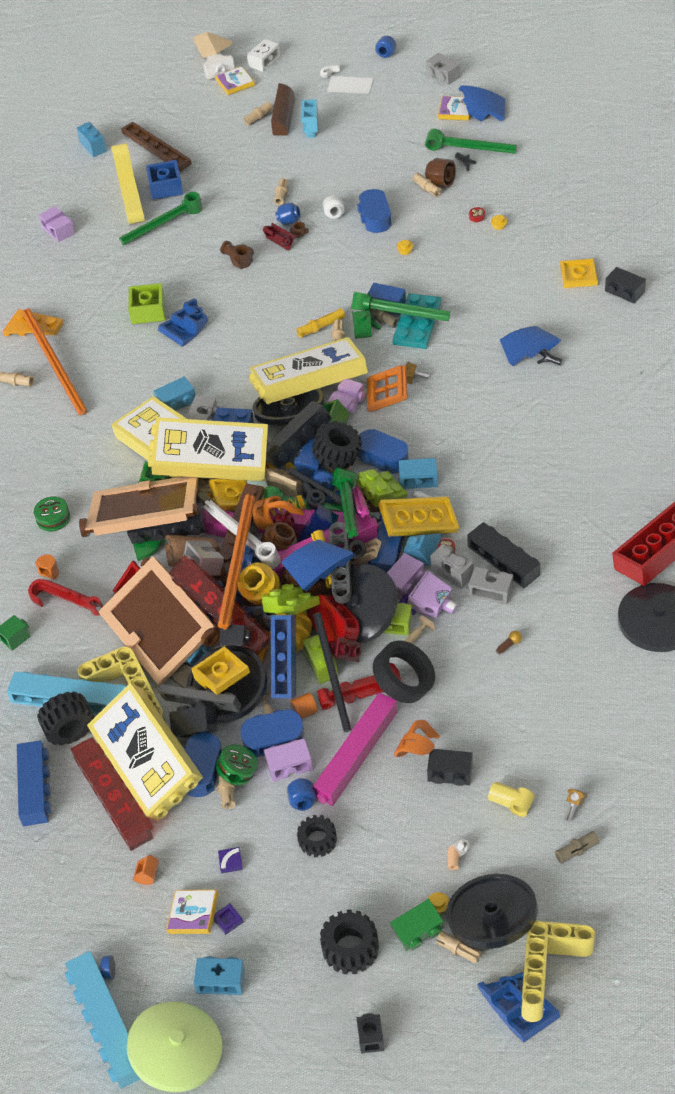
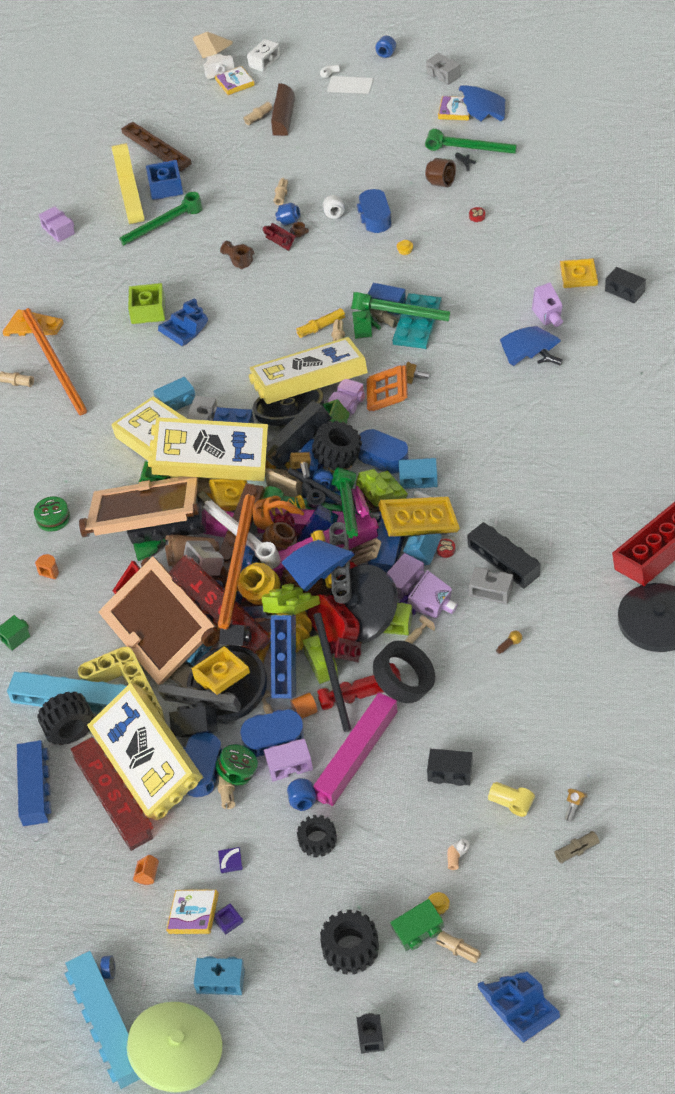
red piece [28,579,104,616] -> none
dark azure brick [76,122,107,157] -> none
black bar [254,610,271,639] -> none
medium azure hips [301,99,318,138] -> none
black plate [349,539,366,569] -> none
orange helmet [394,720,440,757] -> none
tan pin [412,173,442,198] -> none
light grey brick [430,544,474,589] -> none
black dish [446,874,538,949] -> none
yellow plate [491,215,507,230] -> none
light yellow beam [521,921,595,1022] -> none
none -> pearl gold piece [290,452,311,478]
none -> lavender torso [532,283,563,327]

